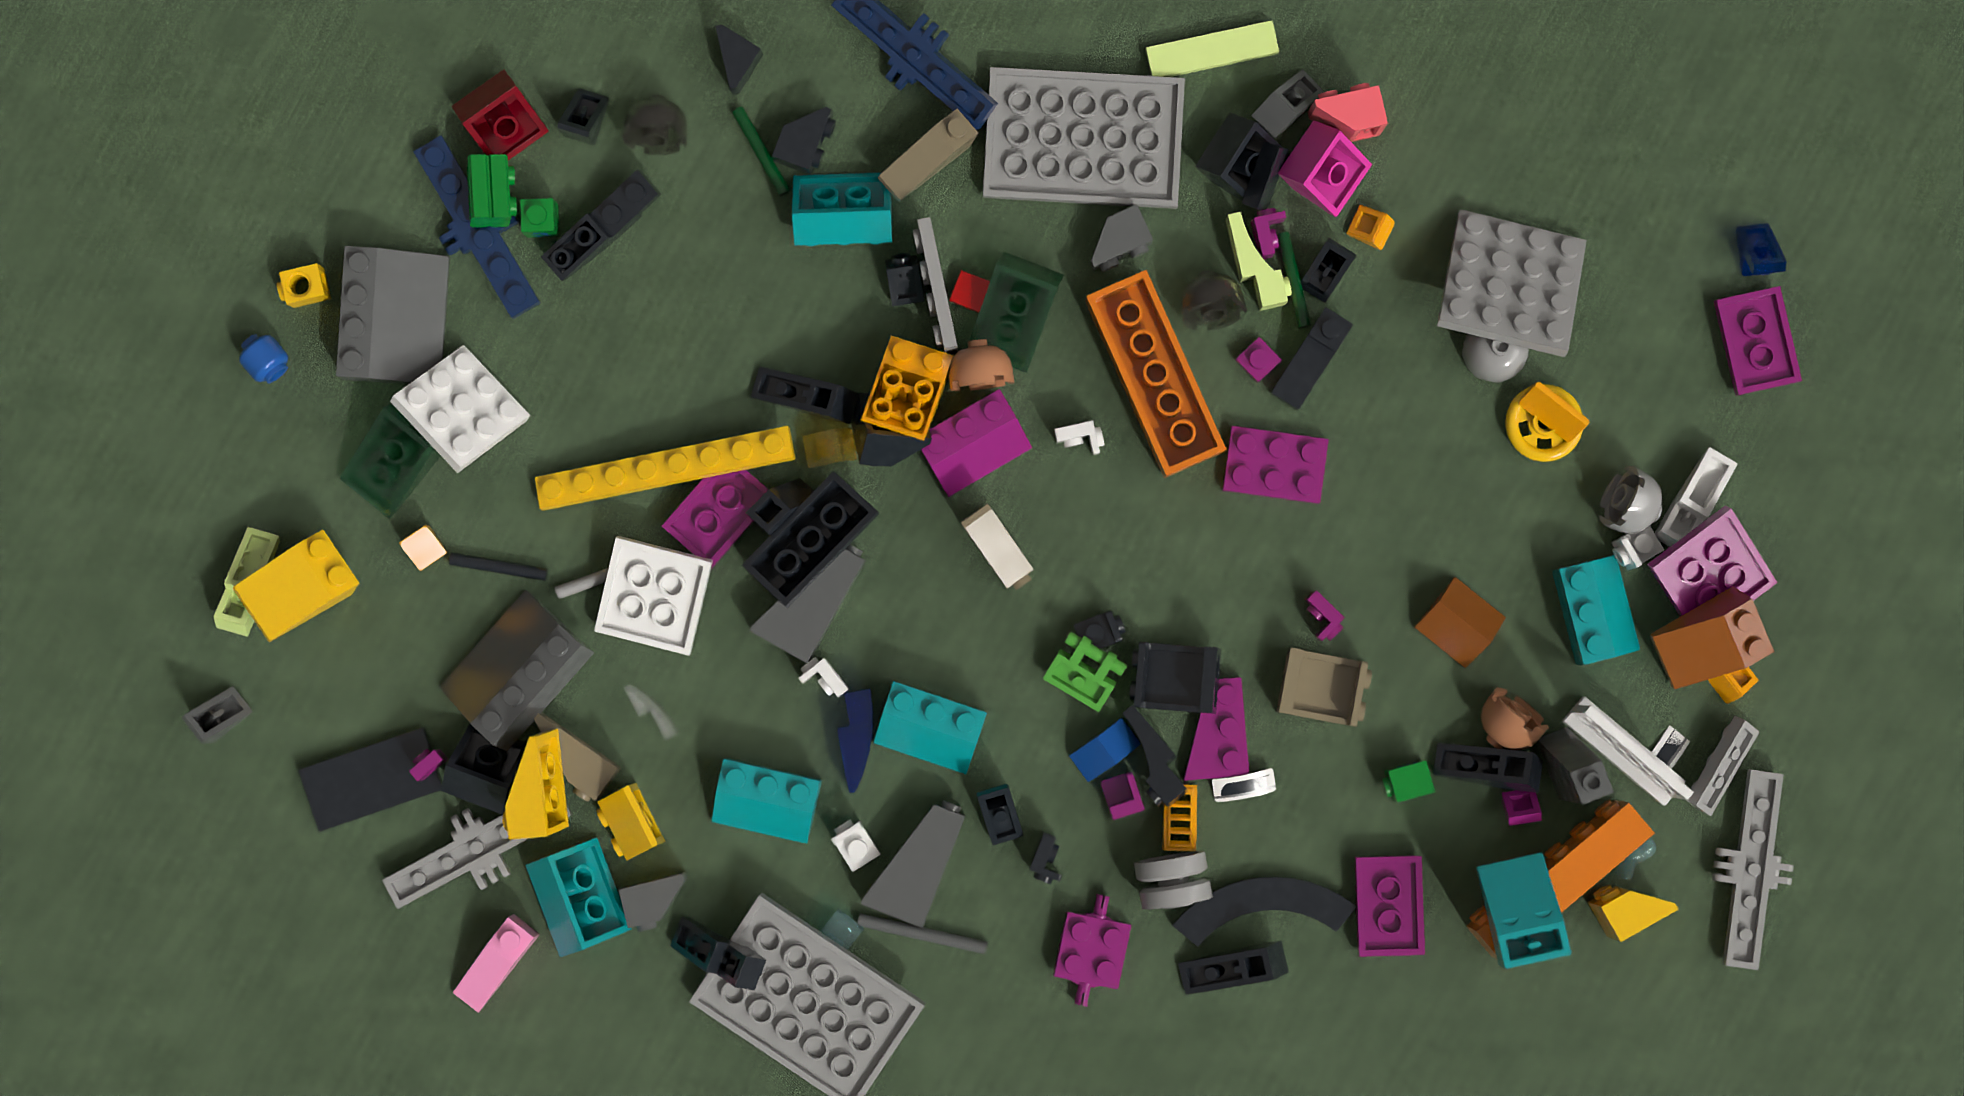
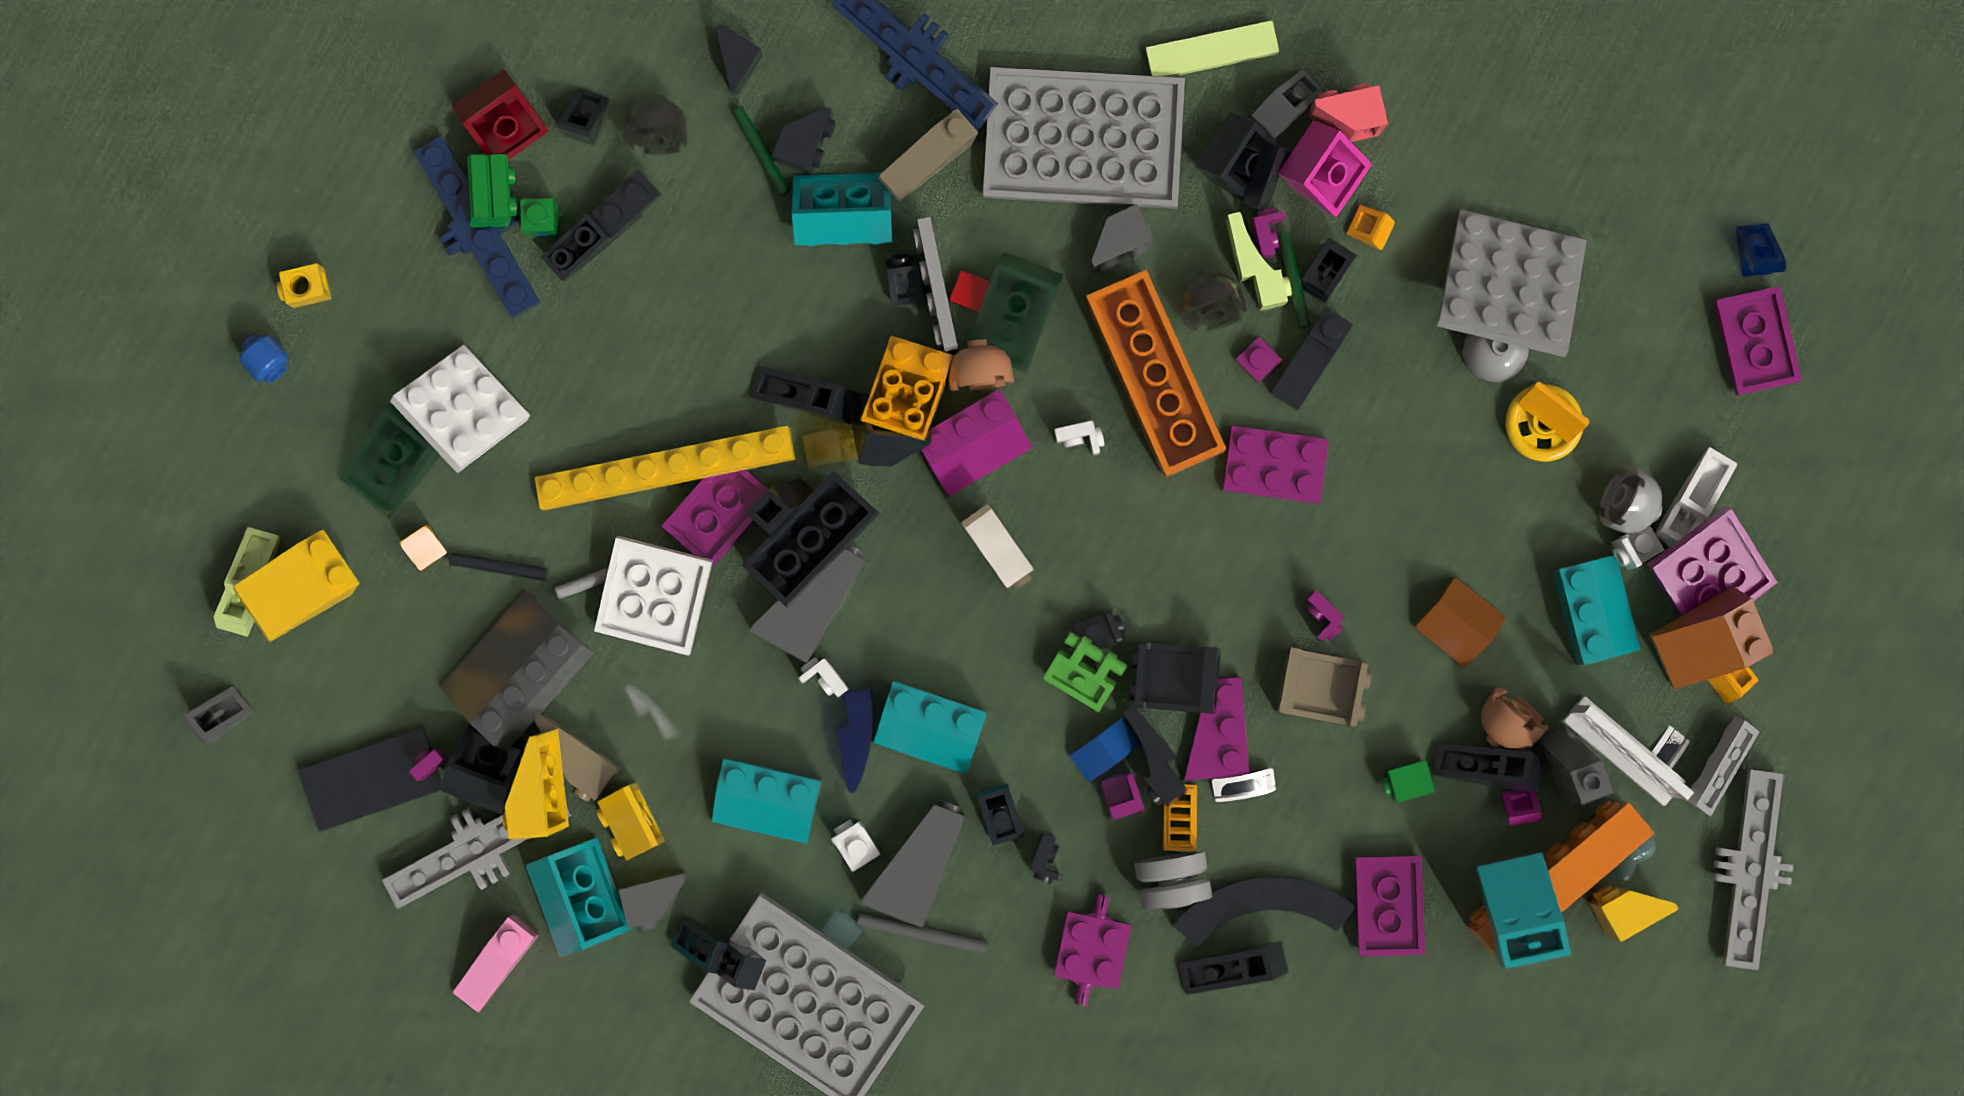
dark grey slope [336,246,450,384] -> none

